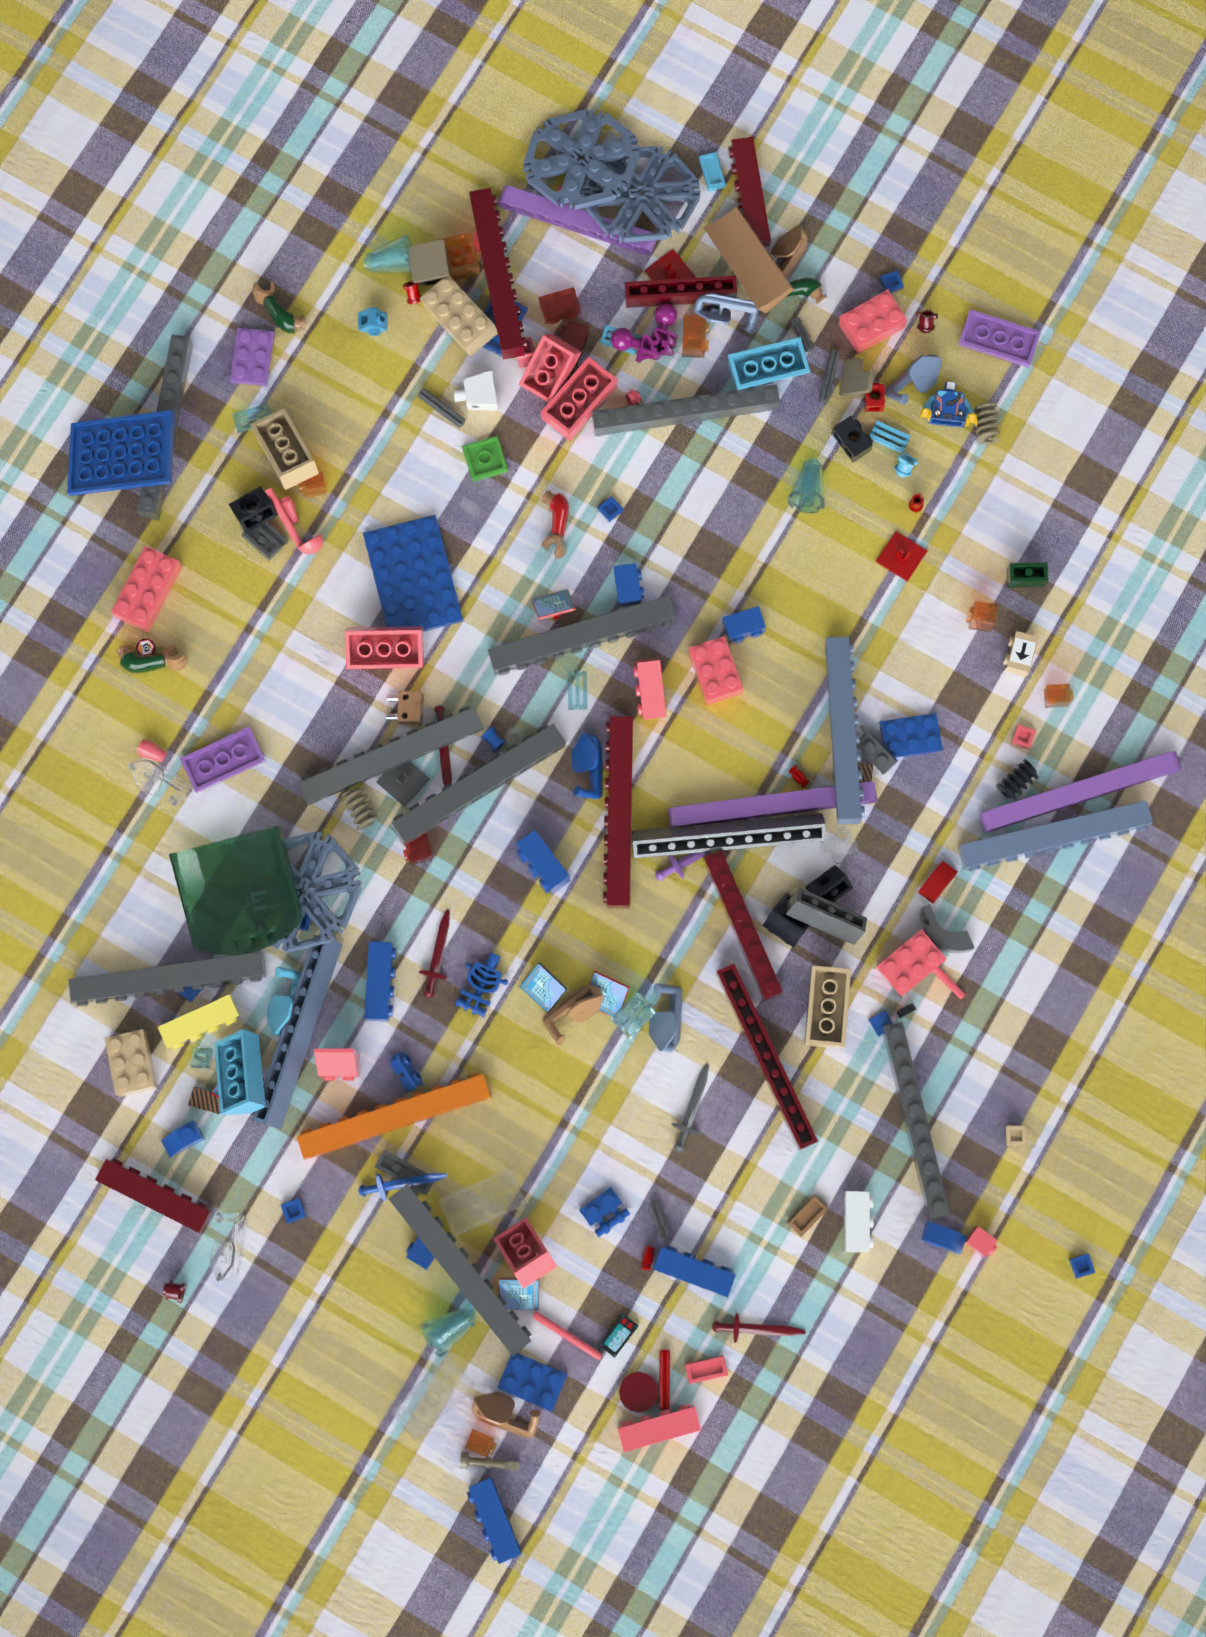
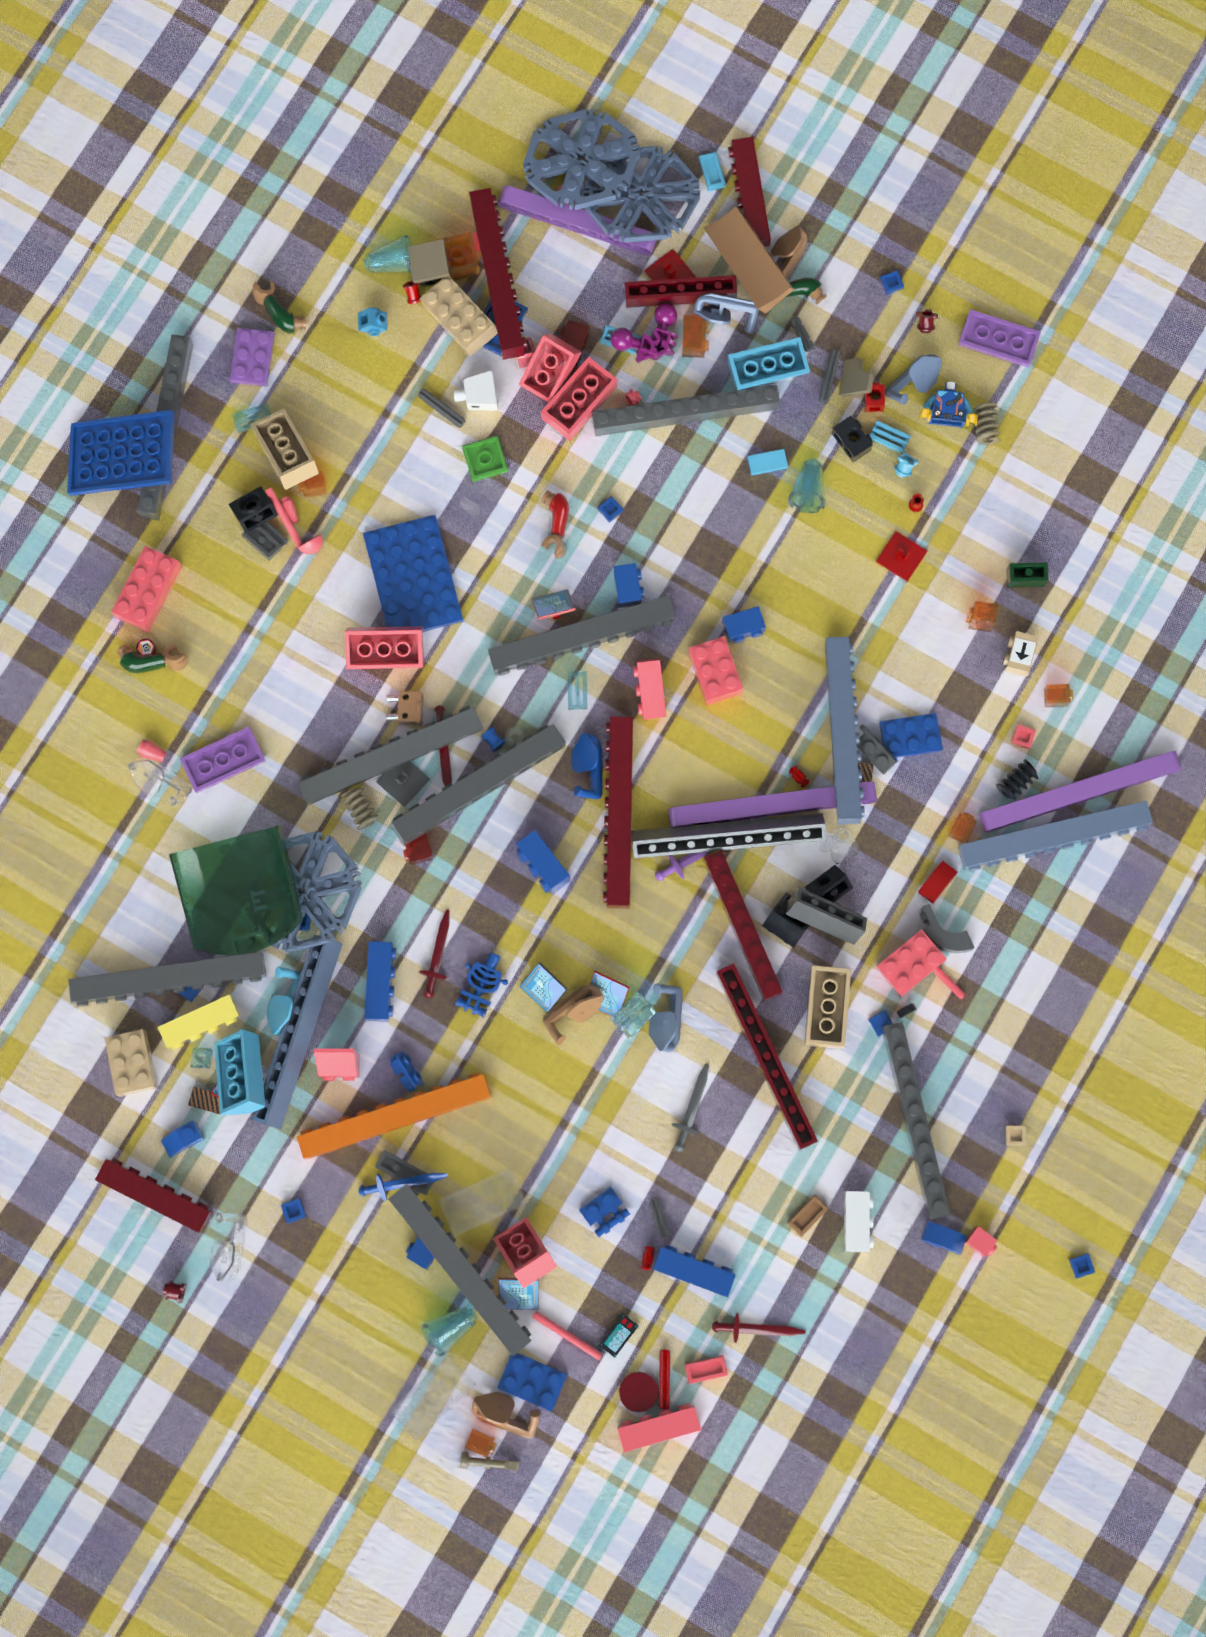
blue brick [467,1477,522,1564] -> none
clear red brick [538,287,580,324] -> none
coral brick [839,290,907,354] -> none
none -> medium azure tile [747,449,788,476]
none -> clear orange brick [948,812,977,844]

